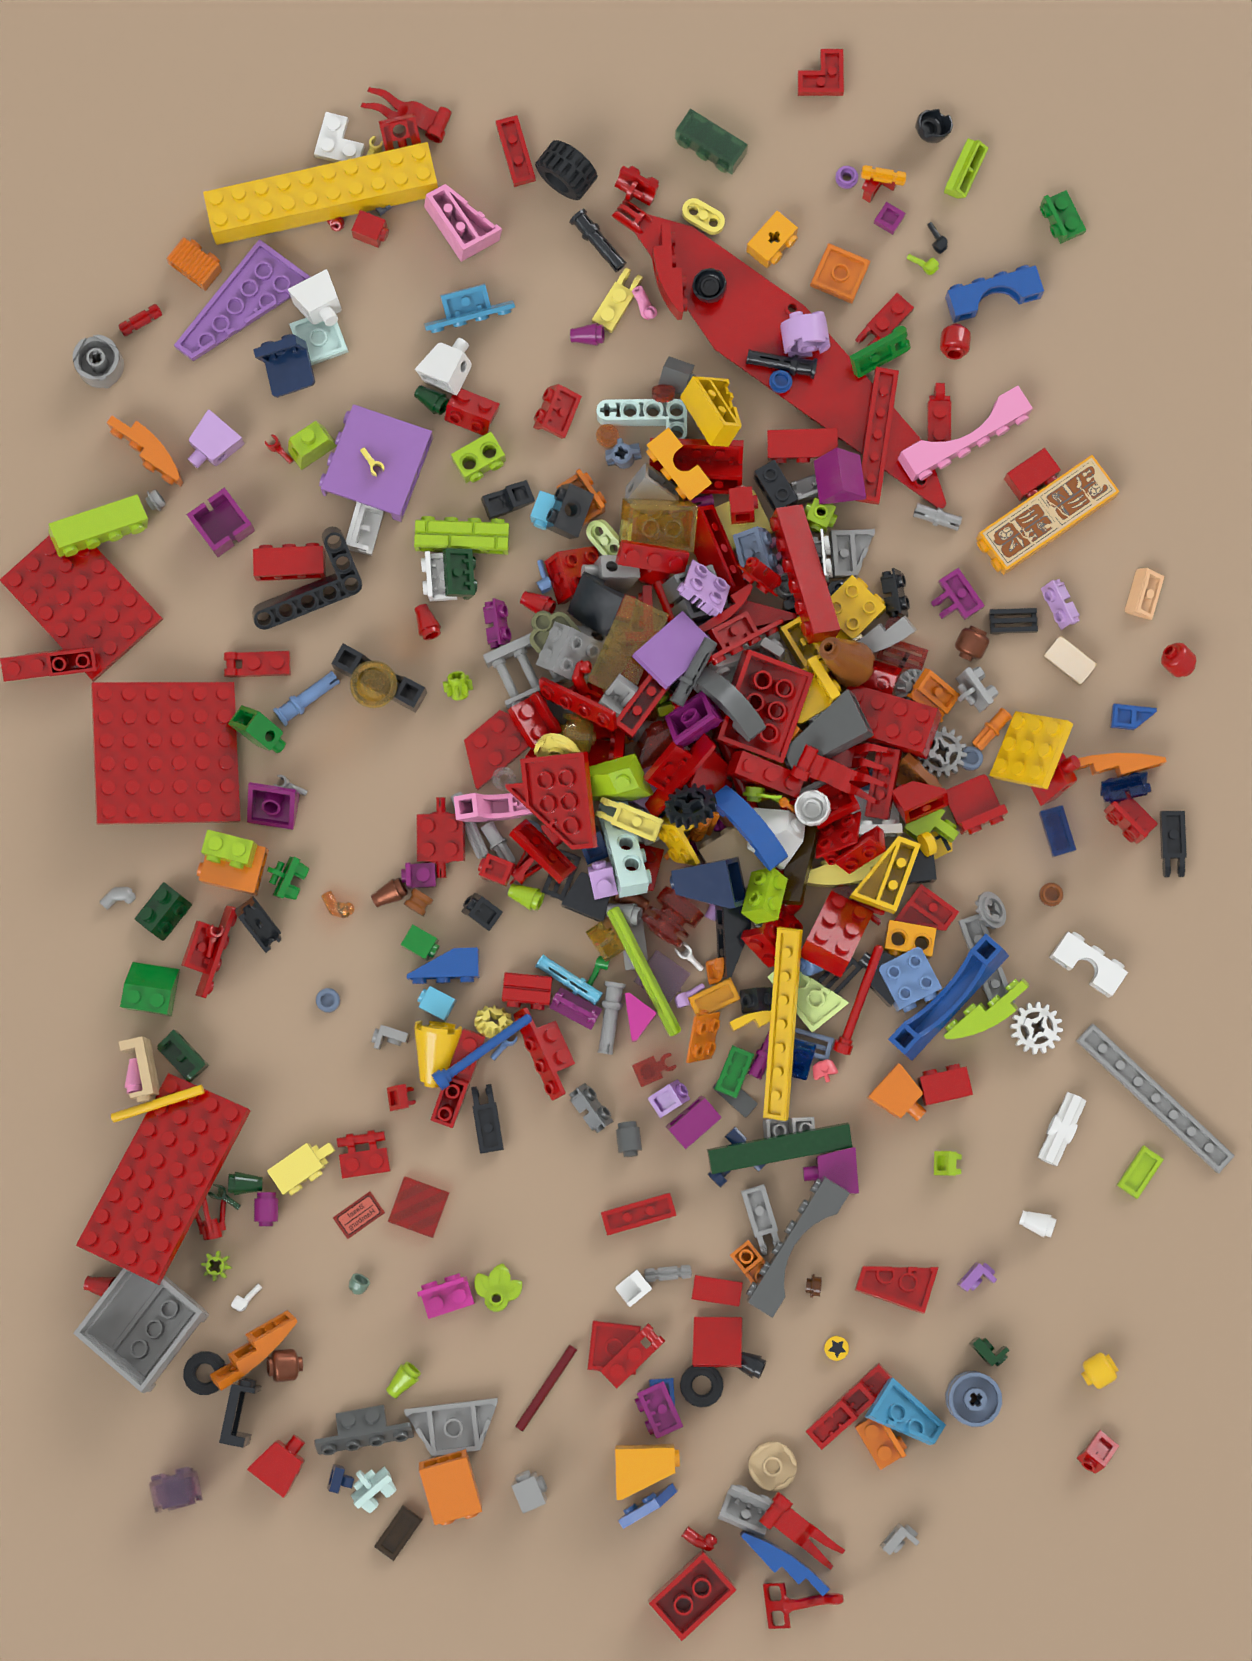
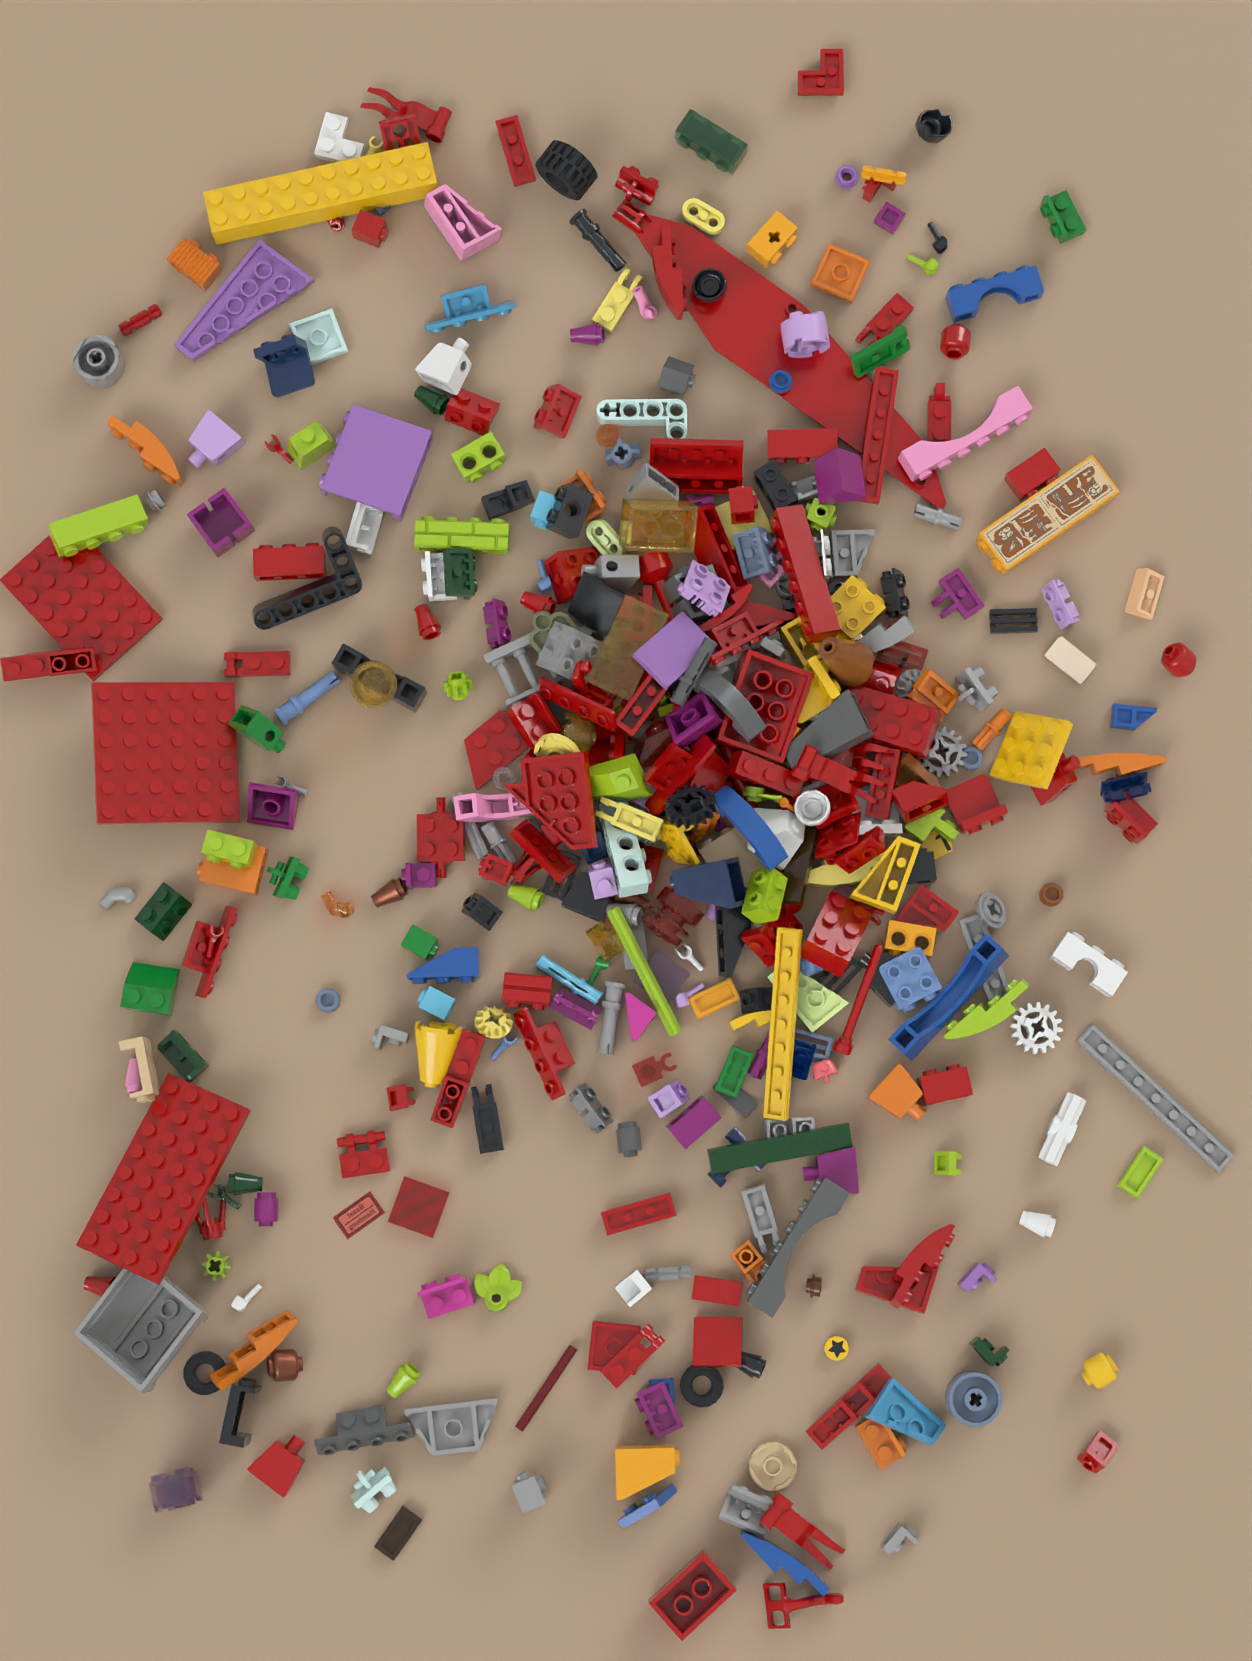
yellow bar [111,1084,204,1123] -> none
black hinge [234,896,282,953] -> none
light yellow hinge [267,1142,336,1196] -> none
white torso [288,269,342,326] -> none
dark blue tile [327,1464,354,1494] -> none
sand green hinge [349,1273,370,1295] -> none
light yellow hand [360,447,384,477] -> none
dark orange wheel [404,888,434,917] -> none
orange brick [419,1449,482,1525] -> none
blue piece [431,1014,532,1090] -> none
light grey bracket [599,673,639,717] -> none
red plate [615,539,690,574] -> none
light orange arch [645,427,712,500] -> none
clear red tile [652,384,675,403] -> none
yellow wedge [680,376,742,447] -> none
red arm [681,1526,717,1551] -> none
orange hinge [686,1009,720,1063] -> none
orange tile [706,957,724,985] -> none
red hinge [737,557,782,597] -> none
black pin [746,349,818,379] -> none
yellow tile [917,832,937,857] -> none
lime piece [944,138,988,198] -> none
copper head [955,625,990,662] -> none
clear blue plate [1039,805,1076,858] -> none
black hinge [1159,811,1187,877] -> none
none -> red slope [889,1224,955,1309]

